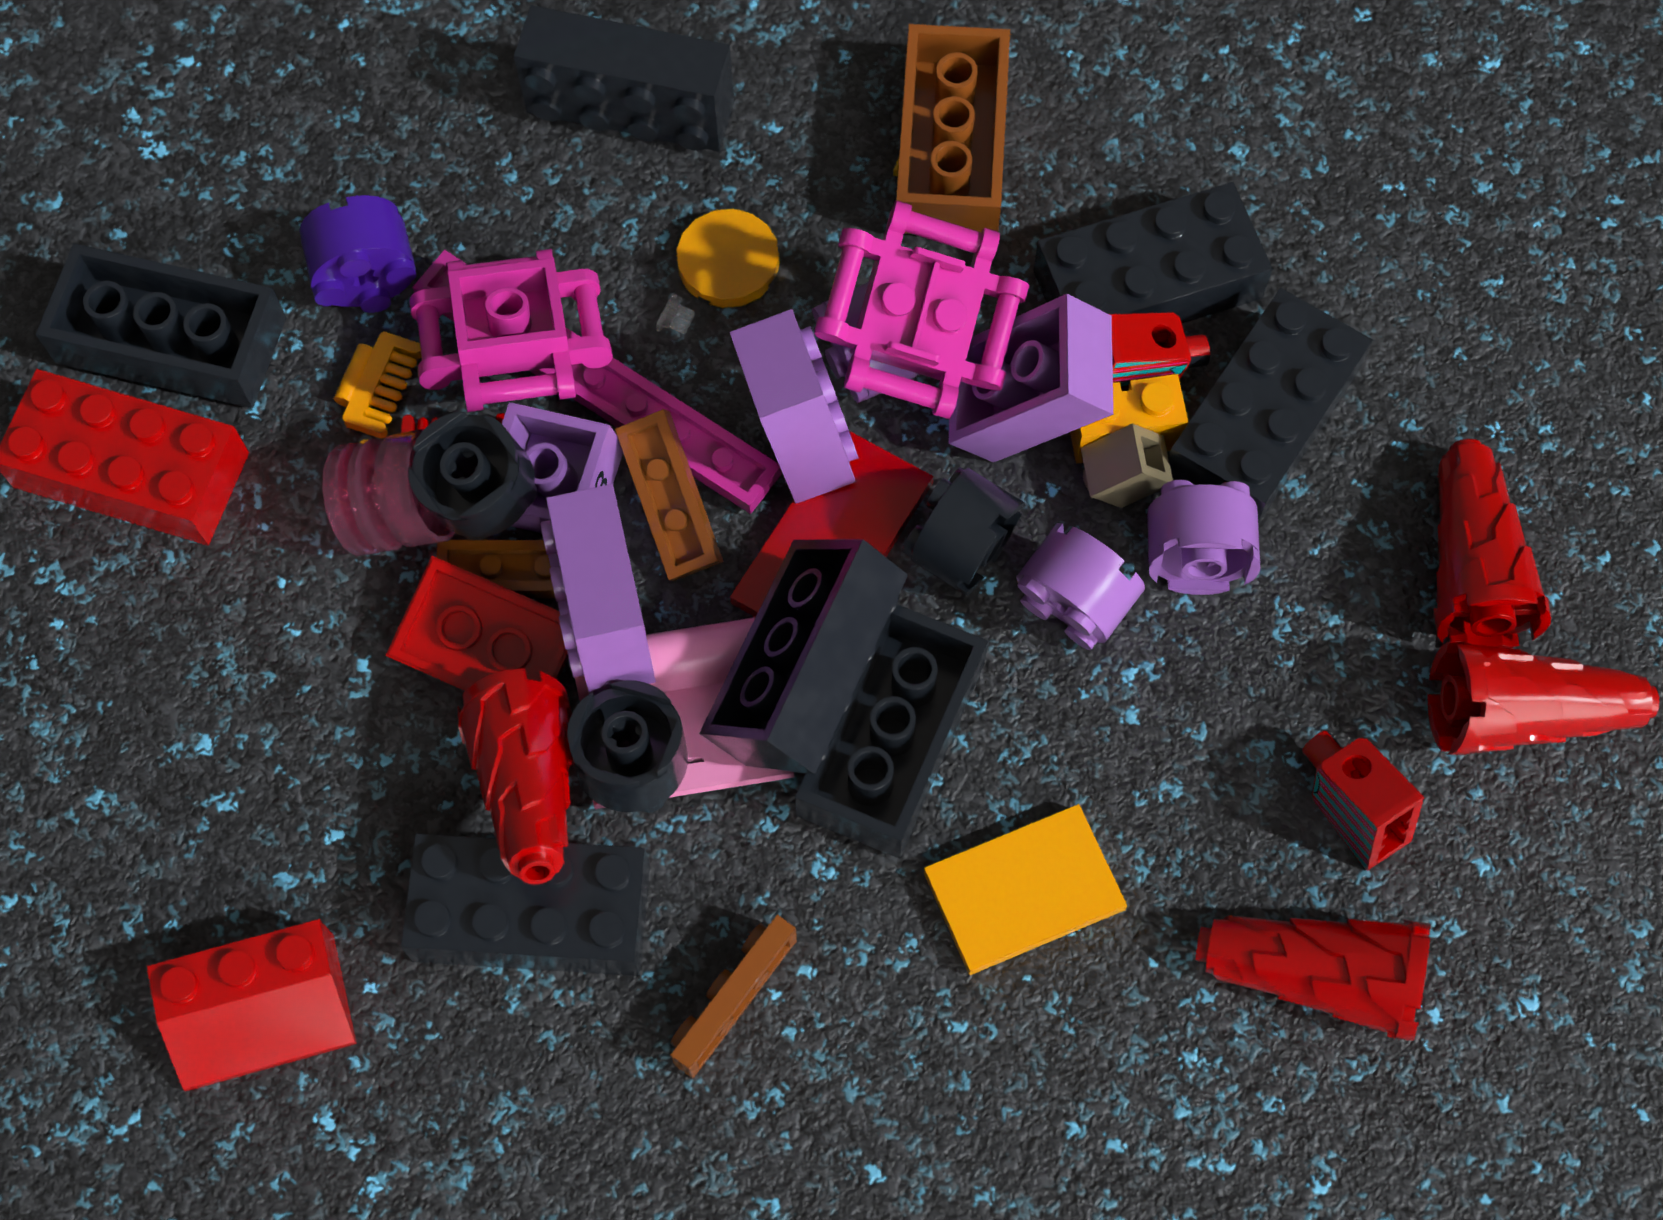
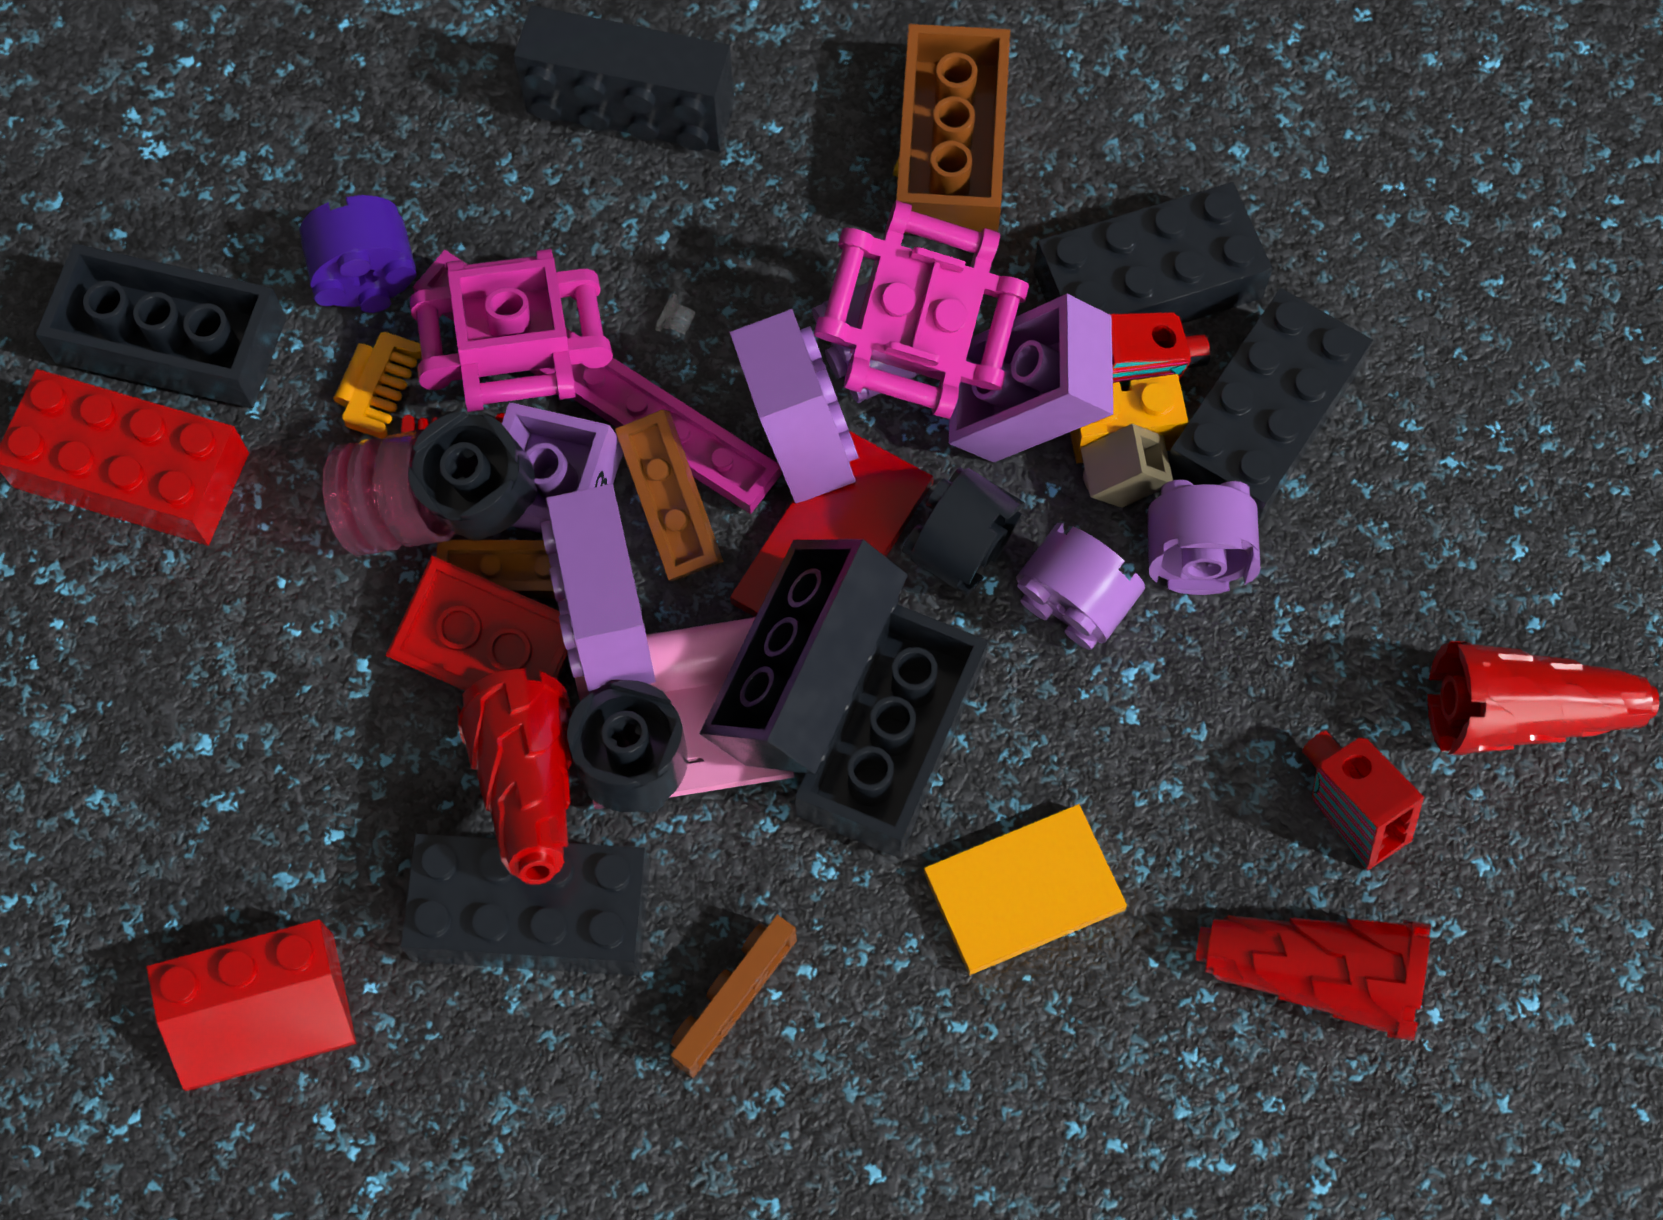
light orange tile [677,209,779,308] -> none
red cone [1434,439,1551,648] -> none

